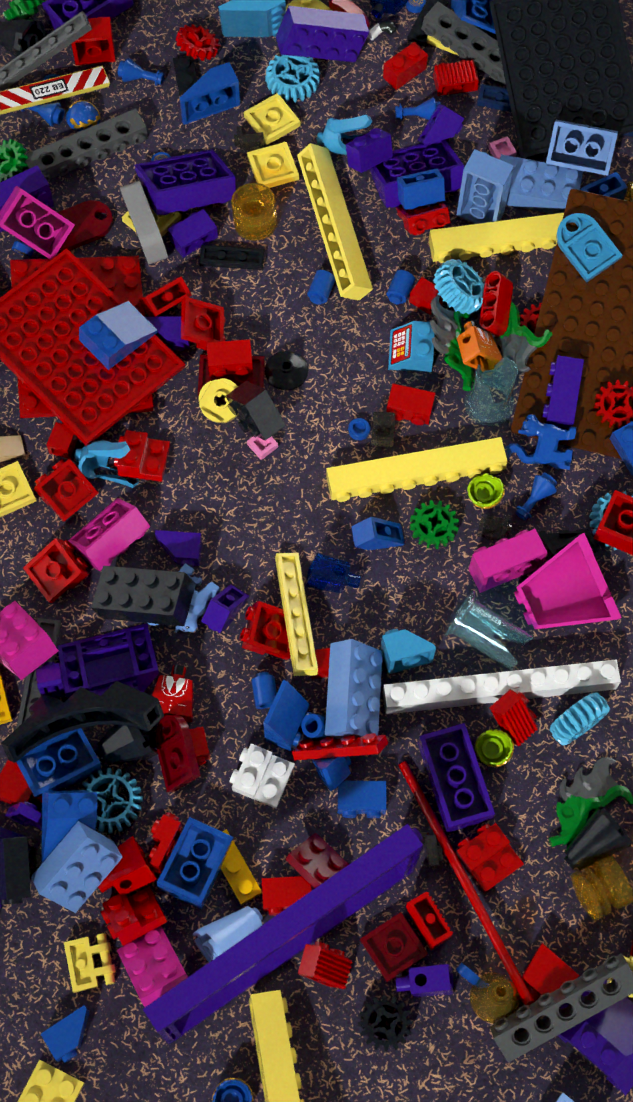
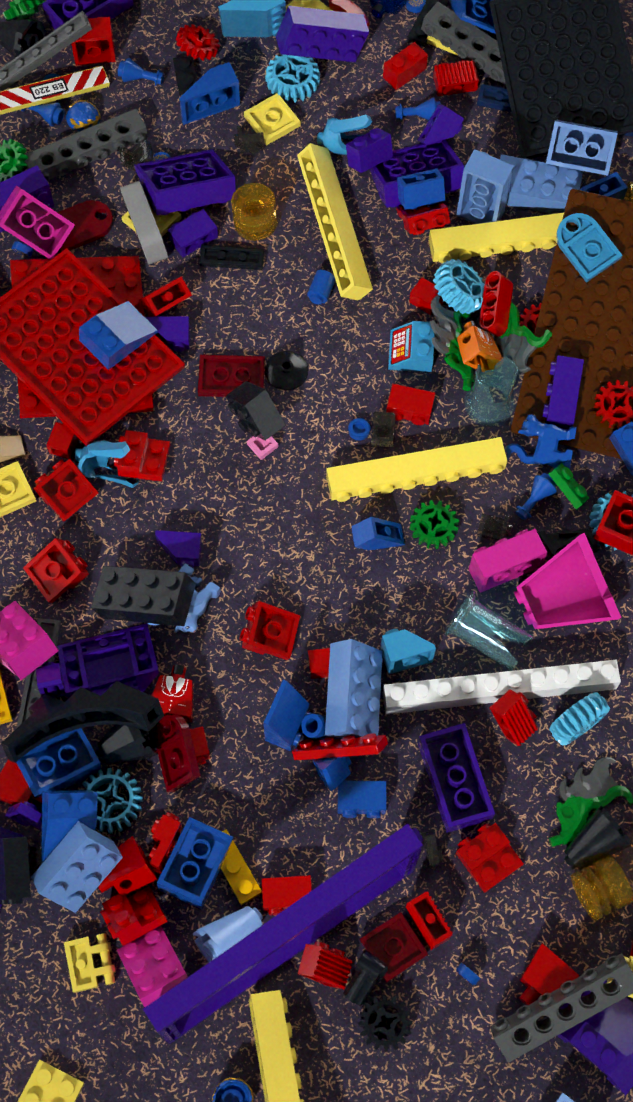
blue slope [41,1005,89,1063] -> none
dark pink slope [68,498,151,571] -> none
red plate [181,296,226,350] -> none
light yellow plate [199,378,238,423] -> none
dark purple slope [201,584,249,633] -> none
red brick [207,339,253,377] -> none
white plate [230,744,295,808] -> none
light yellow plate [247,142,299,190] -> none
blue brick [251,672,277,709] -> none
light yellow tile [275,553,318,676] -> none
dark red plate [285,832,349,888] -> none
clear blue torso [305,553,361,593] -> none
arm [367,20,397,41] -> none
blue brick [386,270,415,304] -> none
dark purple torso [396,964,455,997] -> none
red piece [398,761,534,1005] -> none
lime hair [467,473,505,509] -> none
clear yellow cone [470,972,519,1023] -> none
lime hair [475,729,514,767] -> none
bright pink plate [488,136,517,159] -> none
none -> clear smoke bracket [119,140,154,171]
none -> black piece [343,951,389,1006]
none -> green plate [549,463,589,509]

